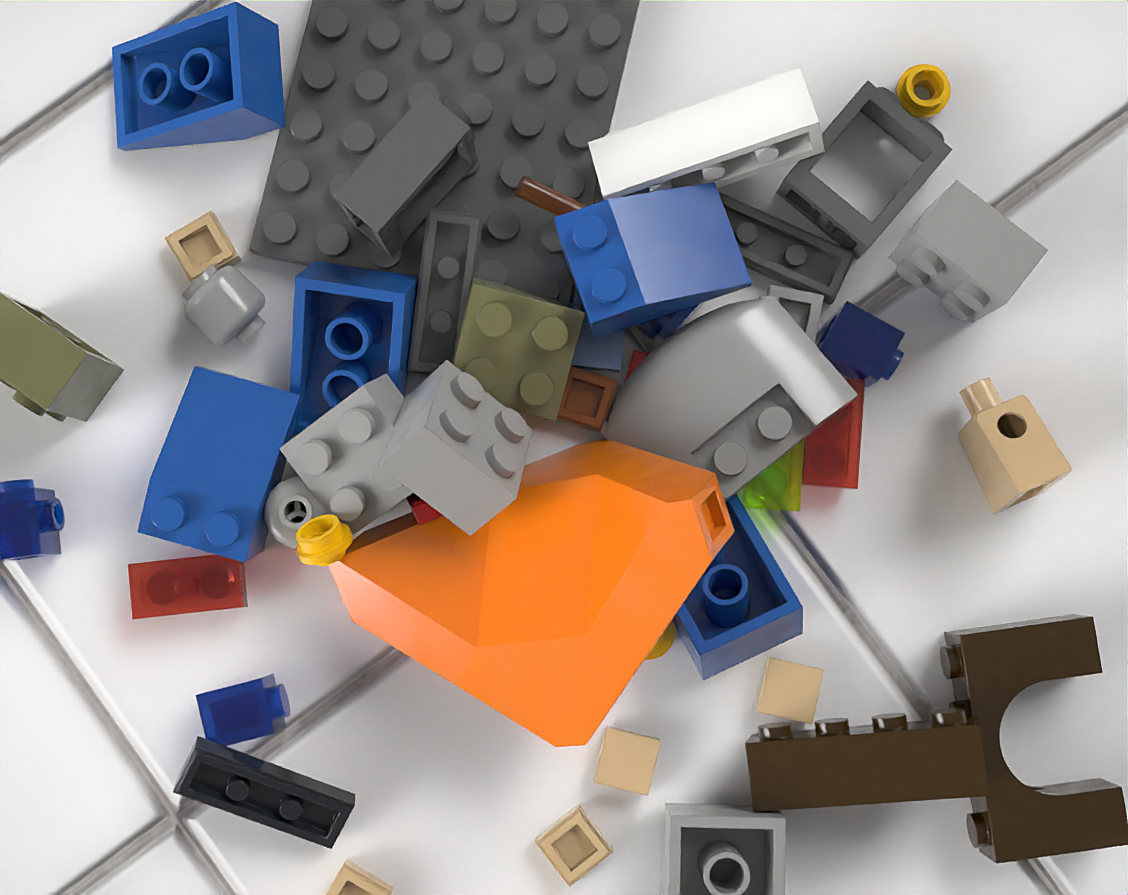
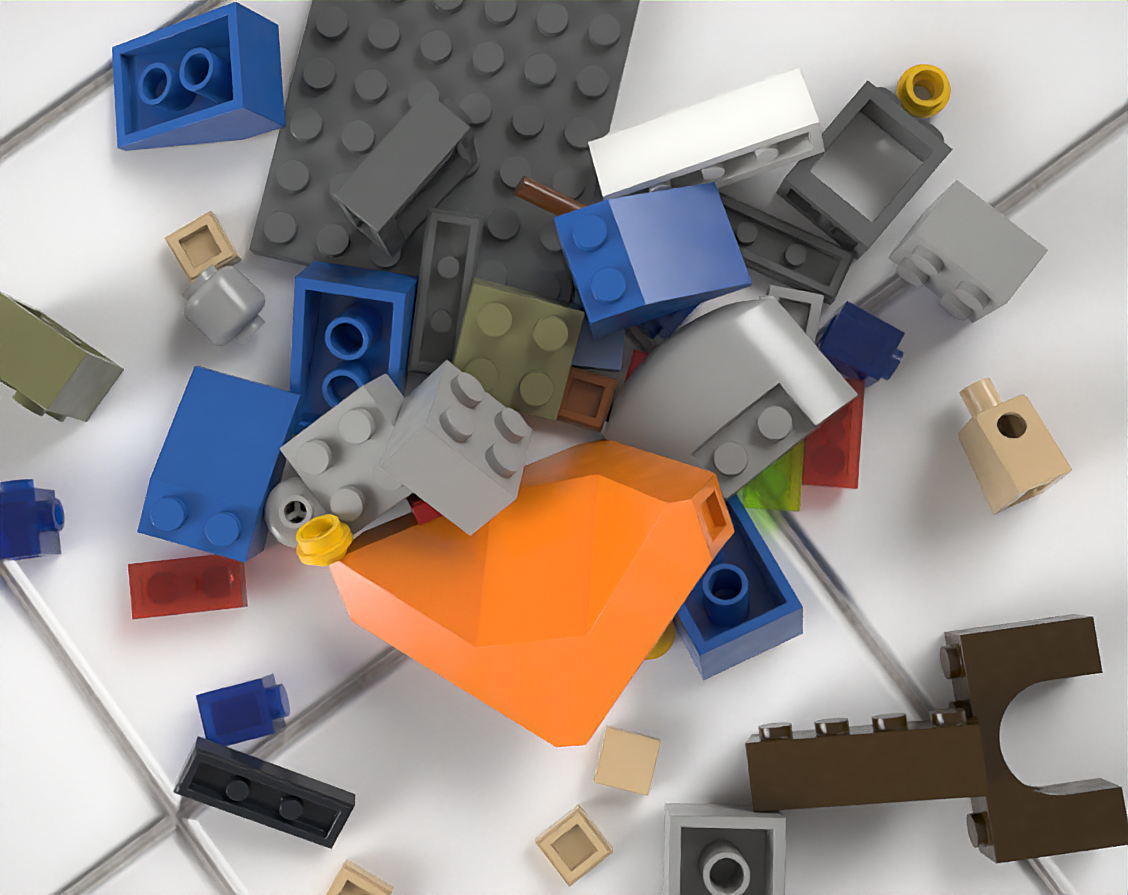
tan tile [756,656,824,724] -> none

